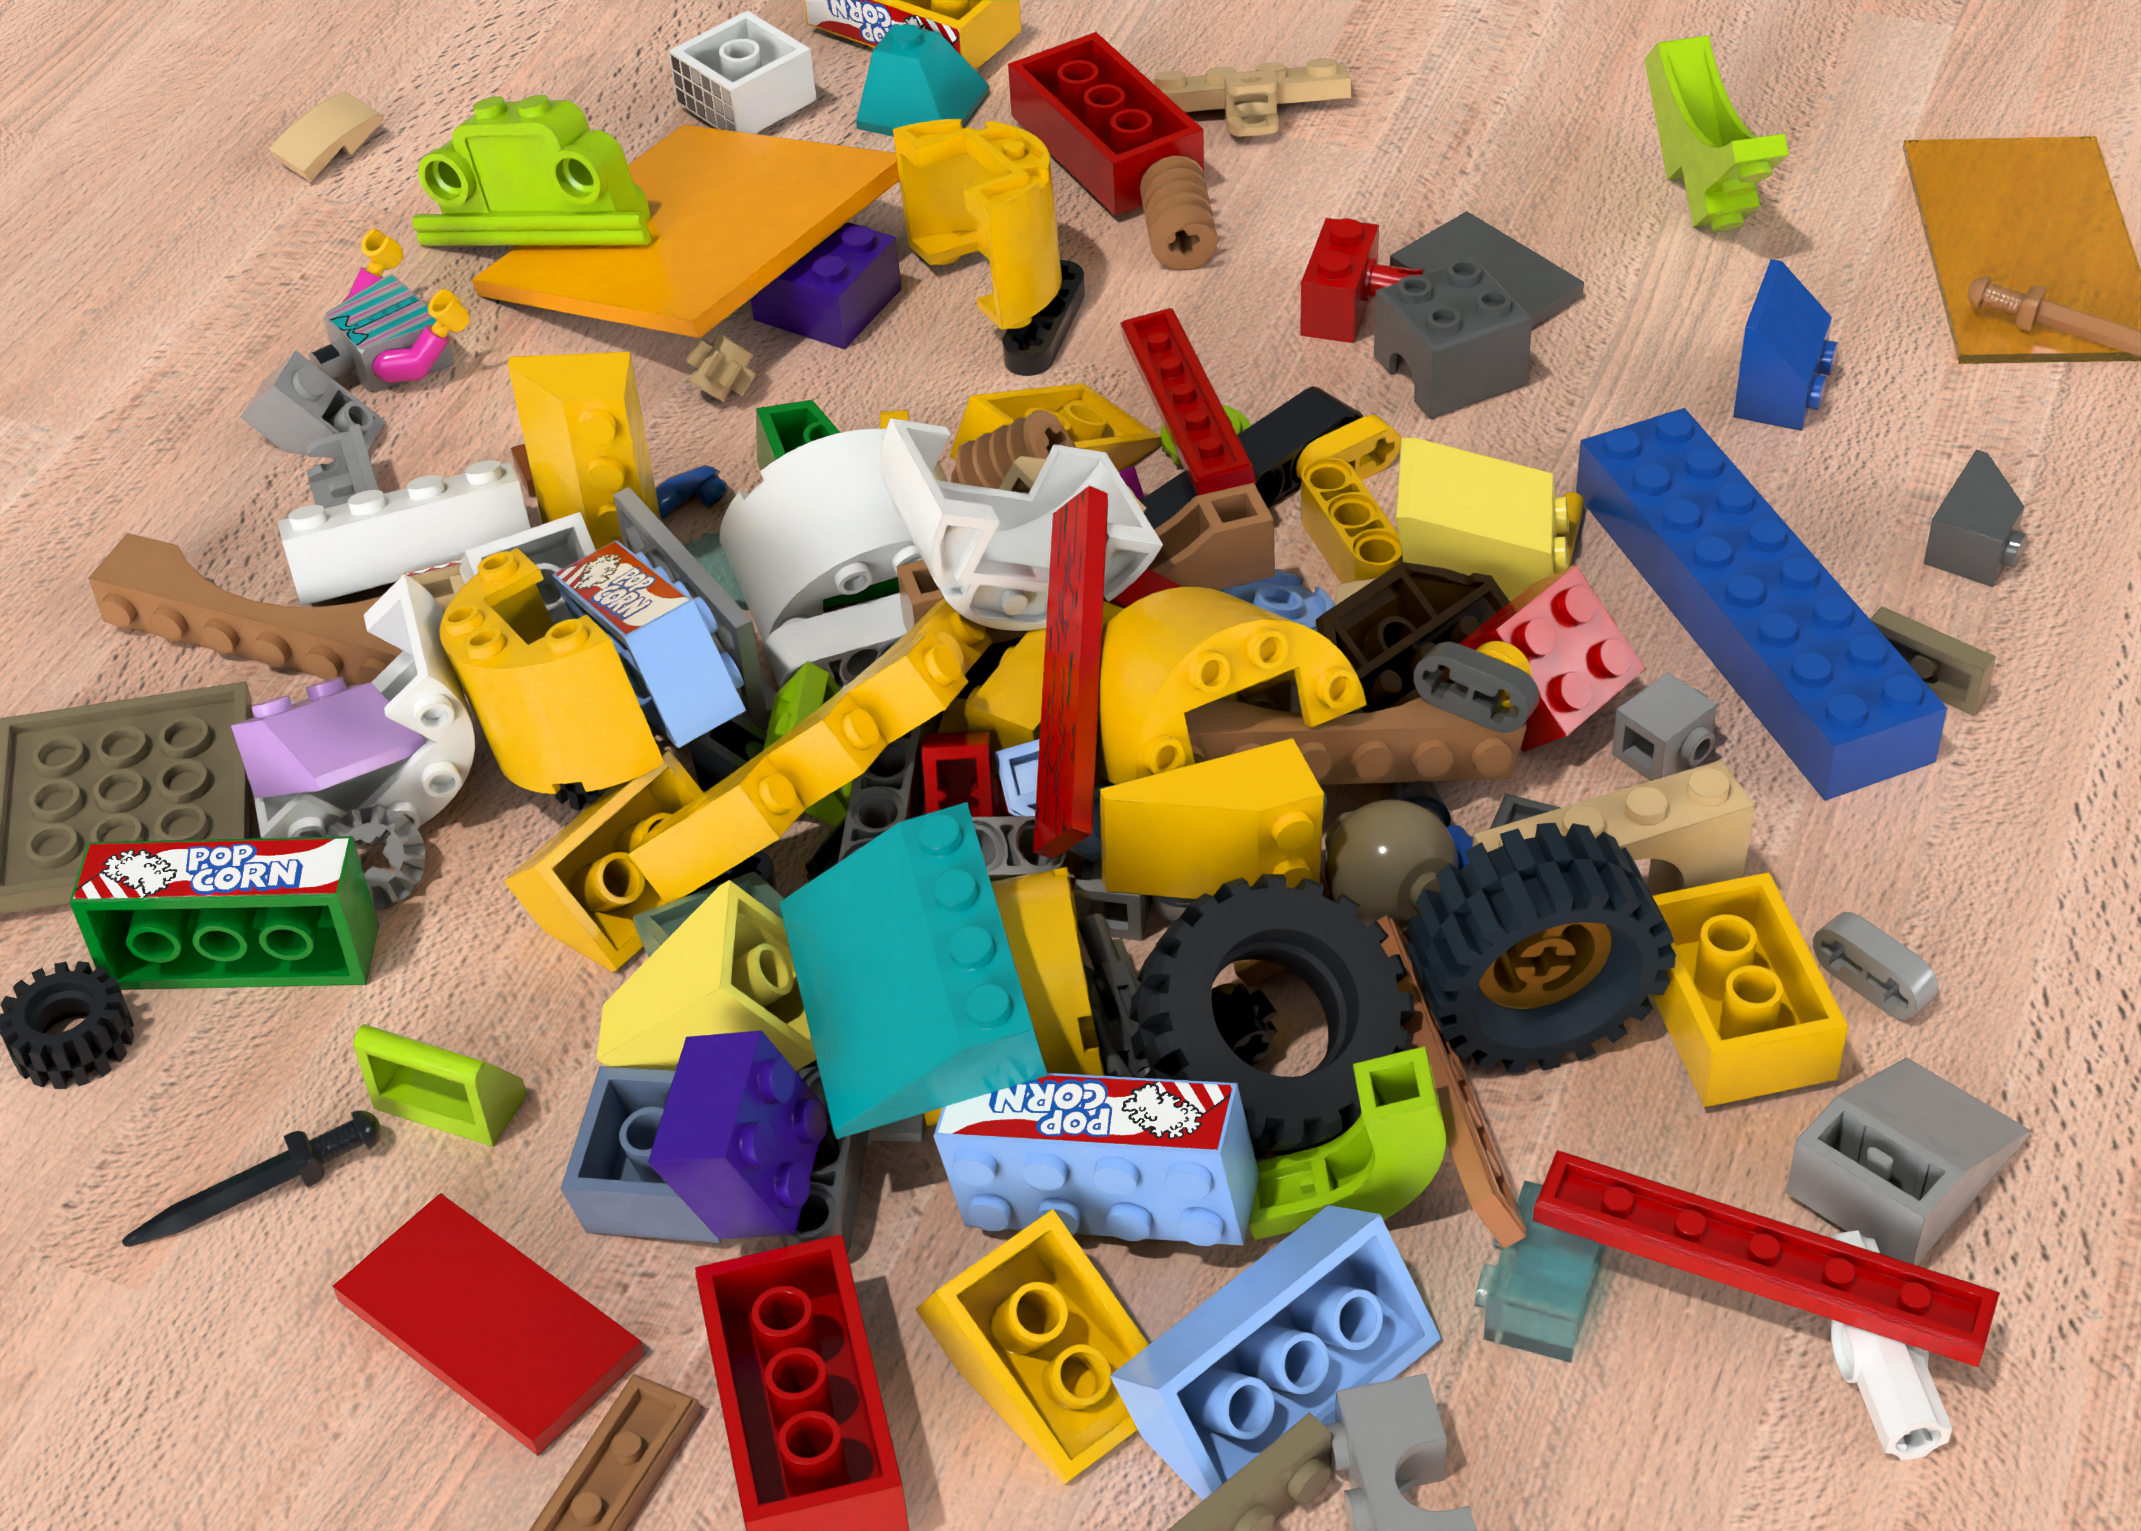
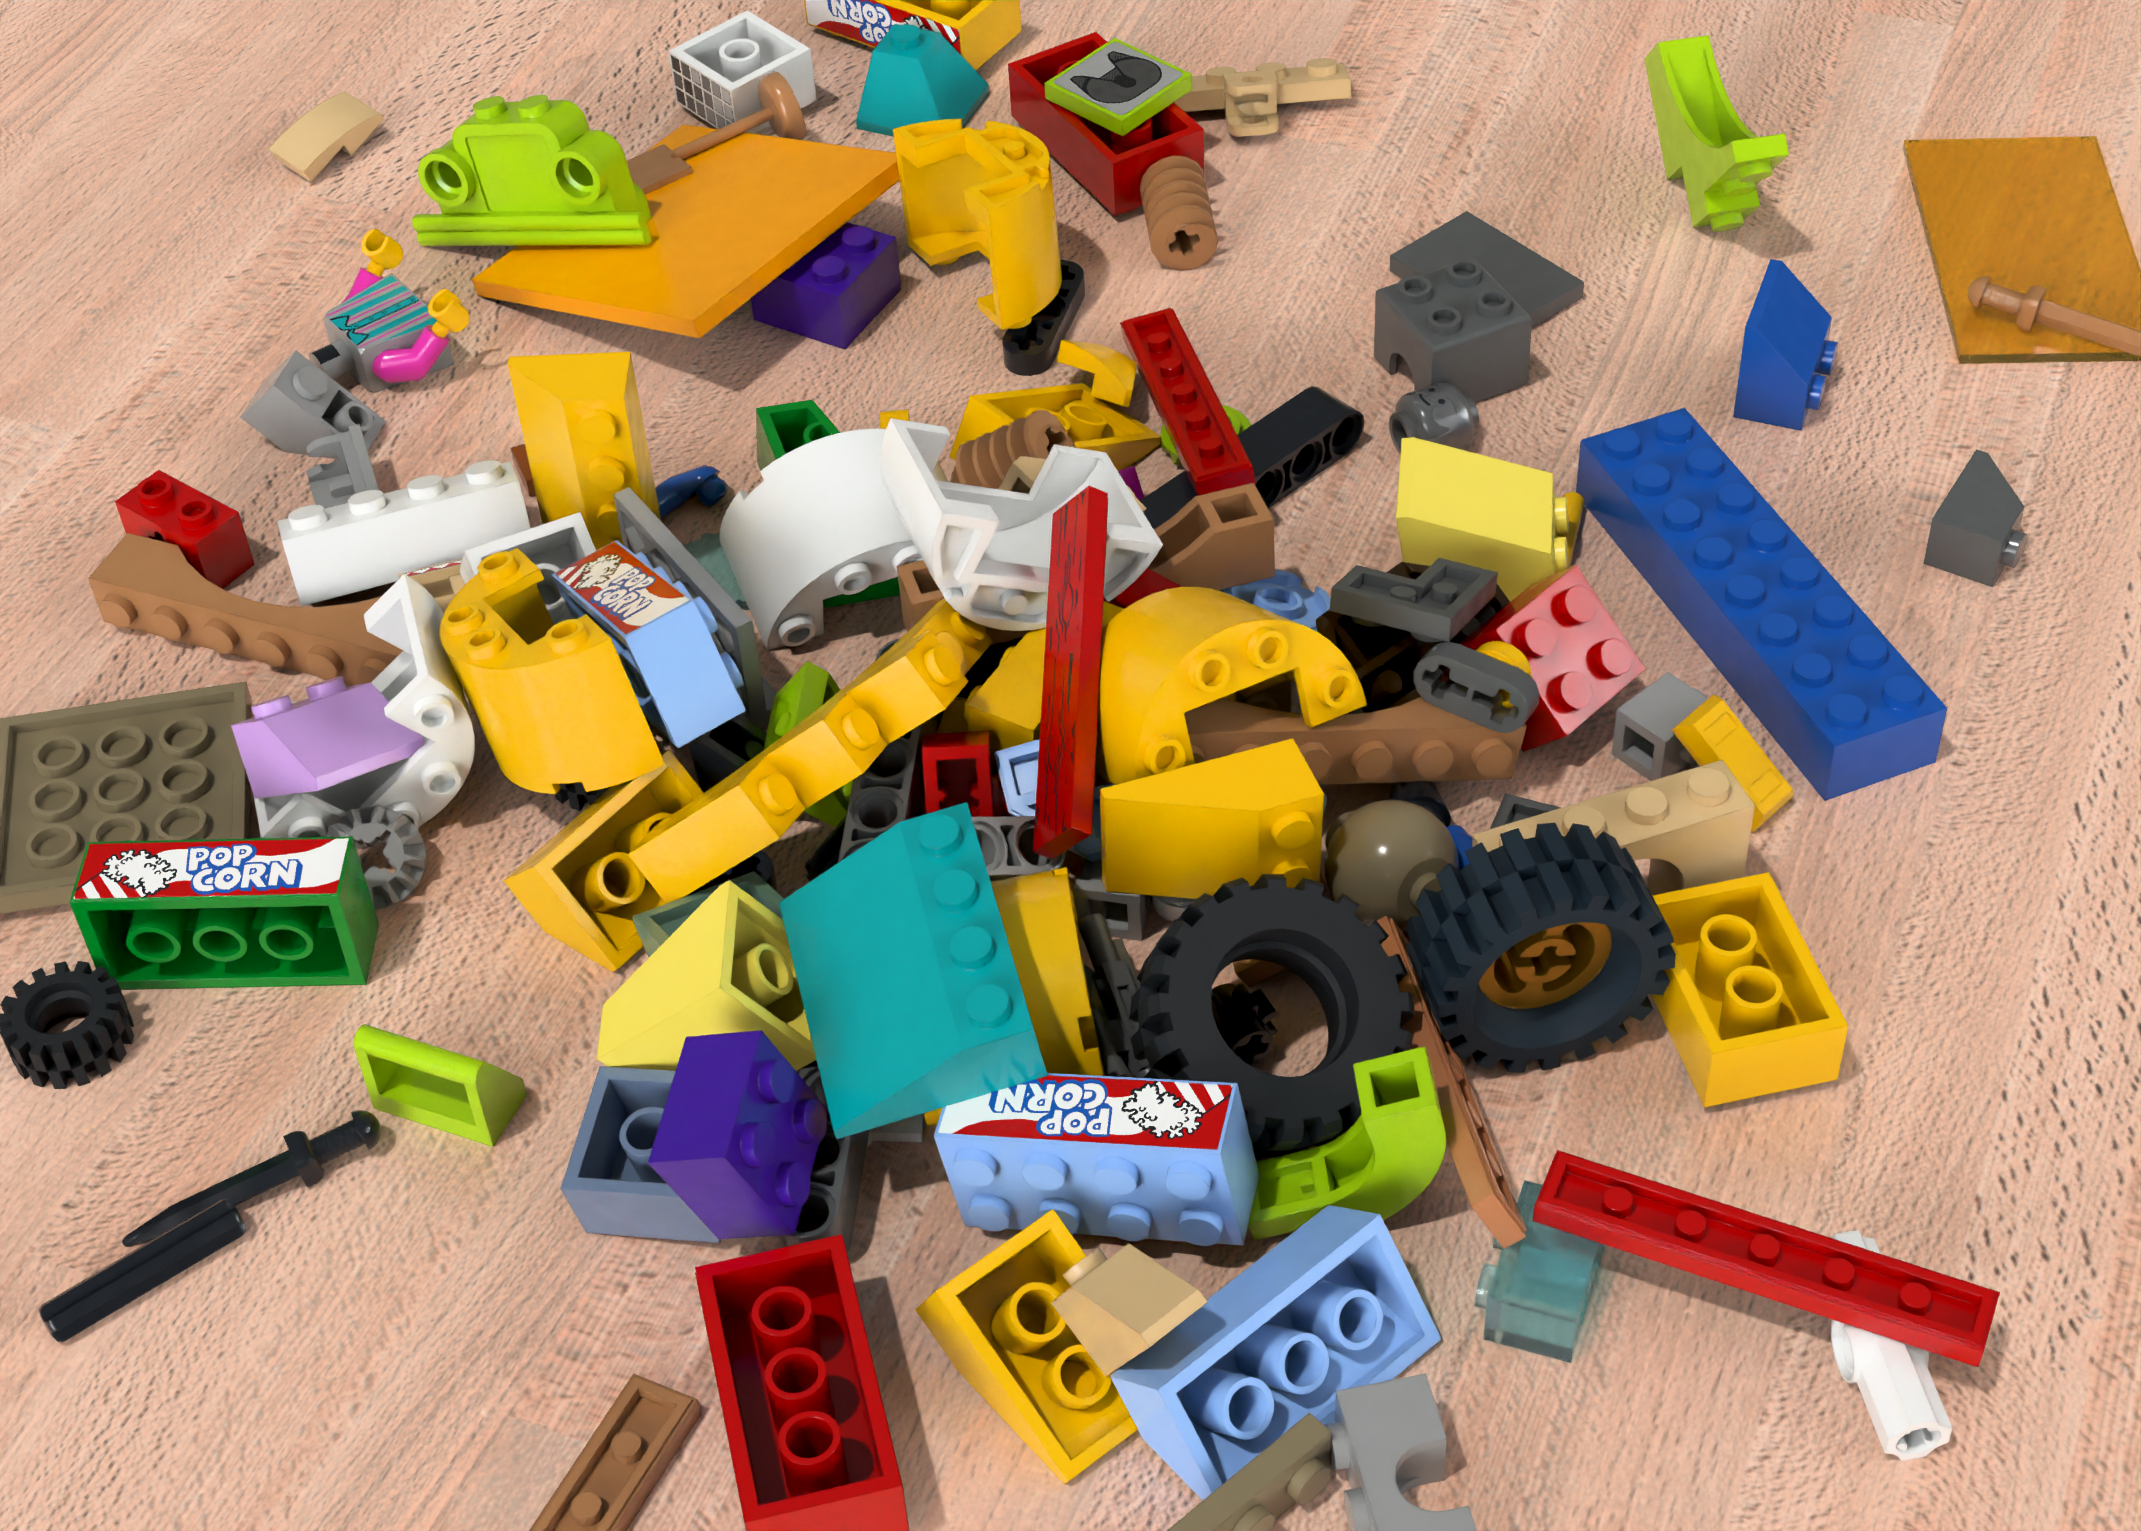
red tile [333,1193,644,1456] -> none
tan gear [686,332,756,402] -> none
white beam [763,593,907,689] -> none
yellow beam [1295,415,1401,480] -> none
red brick [1300,218,1425,343] -> none
yellow beam [1301,457,1403,584] -> none
light grey slope [1786,1057,2031,1265] -> none
light grey beam [1813,912,1938,1020] -> none
dark tan plate [1870,606,1996,716] -> none
none -> black axle [39,1199,246,1342]
none -> red brick [115,470,255,589]
none -> medium nougat piece [627,71,806,194]
none -> tile [1044,38,1192,137]
none -> tan slope [1051,1243,1208,1376]
none -> yellow slope [1057,340,1137,407]
none -> dark grey plate [1329,558,1498,642]
none -> flat silver head [1389,382,1479,453]
none -> yellow tile [1672,694,1794,833]

